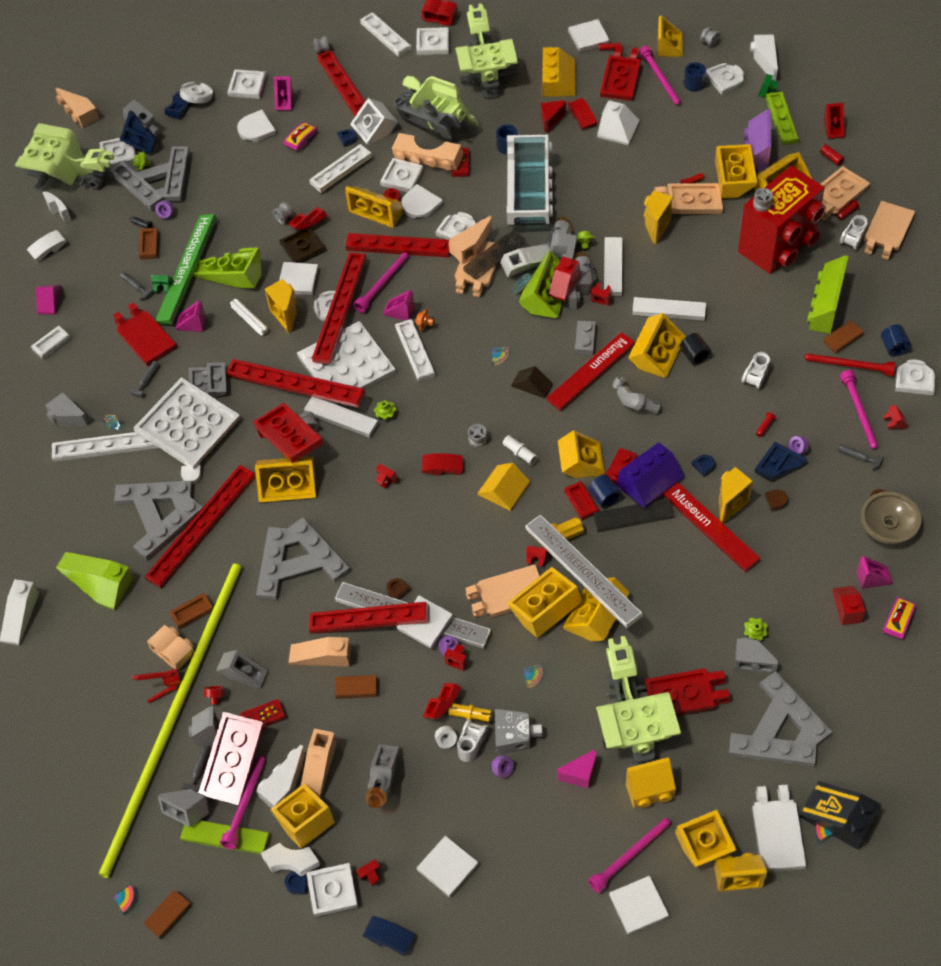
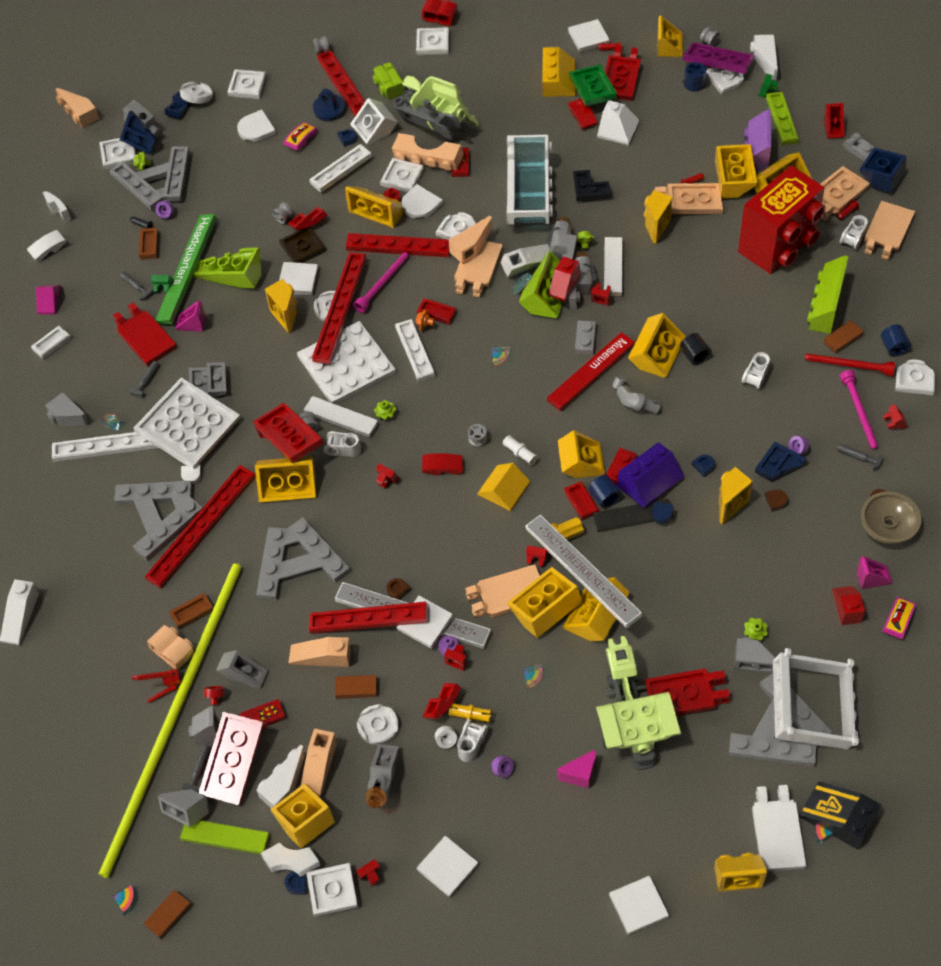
yellowish green piece [15,123,115,190] -> none
lime wedge [56,552,134,611] -> none
dark pink piece [220,756,265,850] -> none
red tile [226,359,366,408] -> none
white axle [230,299,268,336] -> none
dark pink slope [274,76,294,110] -> none
white tile [360,12,411,57] -> none
dark blue slope [362,916,415,956] -> none
dark pink slope [383,290,415,321] -> none
yellowish green piece [455,3,518,99] -> none
clear smoke tile [463,230,525,280] -> none
light grey torso [495,709,542,755] -> none
dark blue piece [496,124,518,154] -> none
dark brown slope [511,366,553,398] -> none
red slope [540,100,566,133] -> none
dark pink piece [588,818,670,894] -> none
yellow slope [626,757,676,808] -> none
white tile [632,297,706,321] -> none
dark pink piece [638,46,681,105] -> none
red tile [664,483,760,573] -> none
yellow slope [675,810,736,868] -> none
light grey wheel [753,188,773,212] -> none
red piece [756,412,776,437] -> none
red axle [820,144,845,166] -> none
none -> dark blue tile [313,88,345,121]
none -> white piece [323,431,361,458]
none -> white tile [357,704,399,745]
none -> lime brick [372,62,405,100]
none -> red tile [417,298,457,325]
none -> green plate [569,64,617,106]
none -> black plate [573,170,611,201]
none -> dark blue tile [652,502,674,523]
none -> magenta tile [683,42,755,74]
none -> white window [773,648,859,750]
none -> light grey plate [843,133,876,161]
none -> dark blue slope [860,147,906,193]

